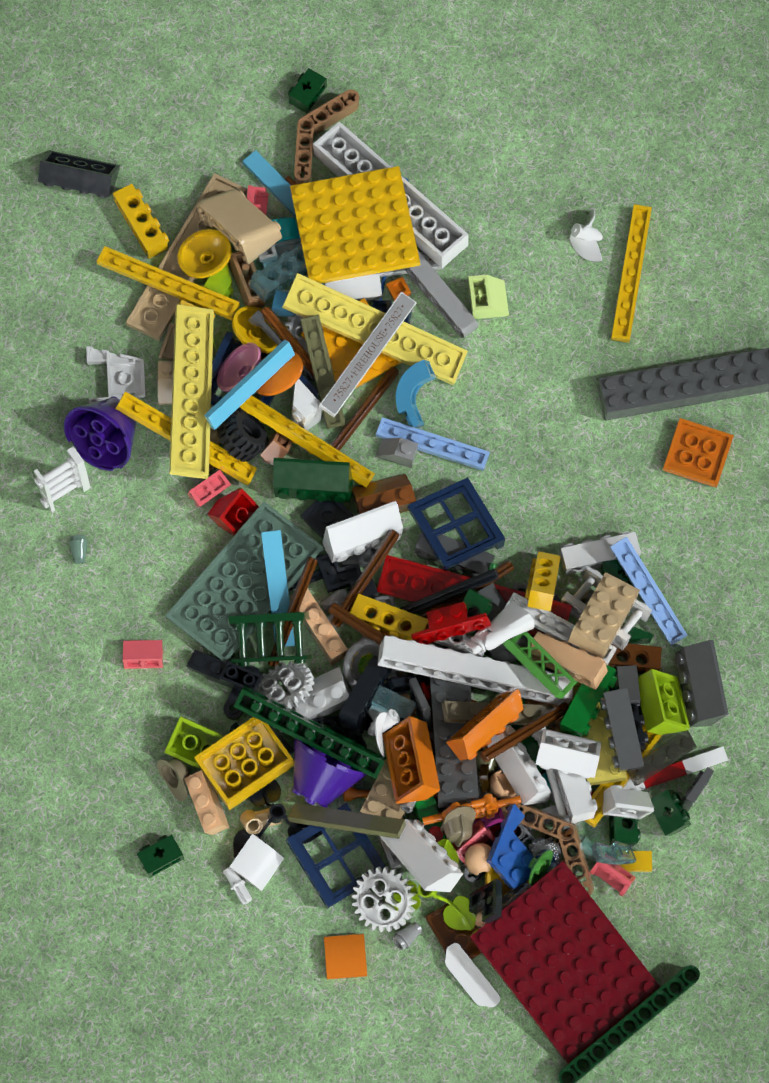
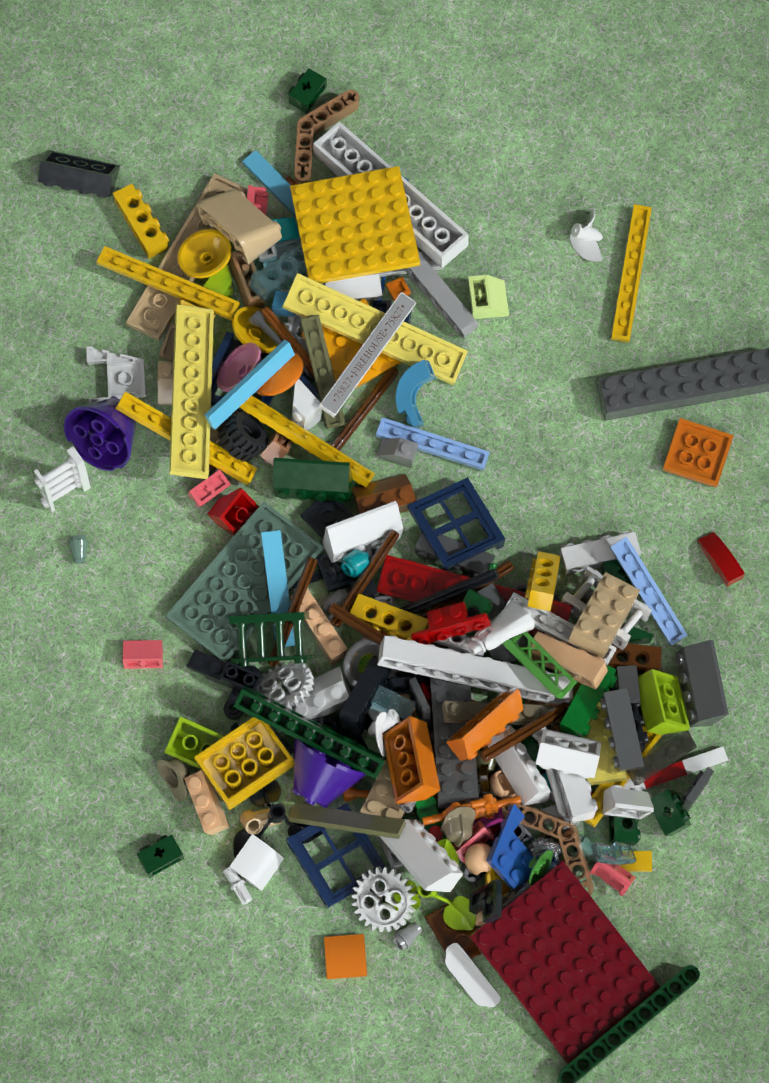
none -> teal head [341,549,370,578]
none -> red slope [697,532,745,587]

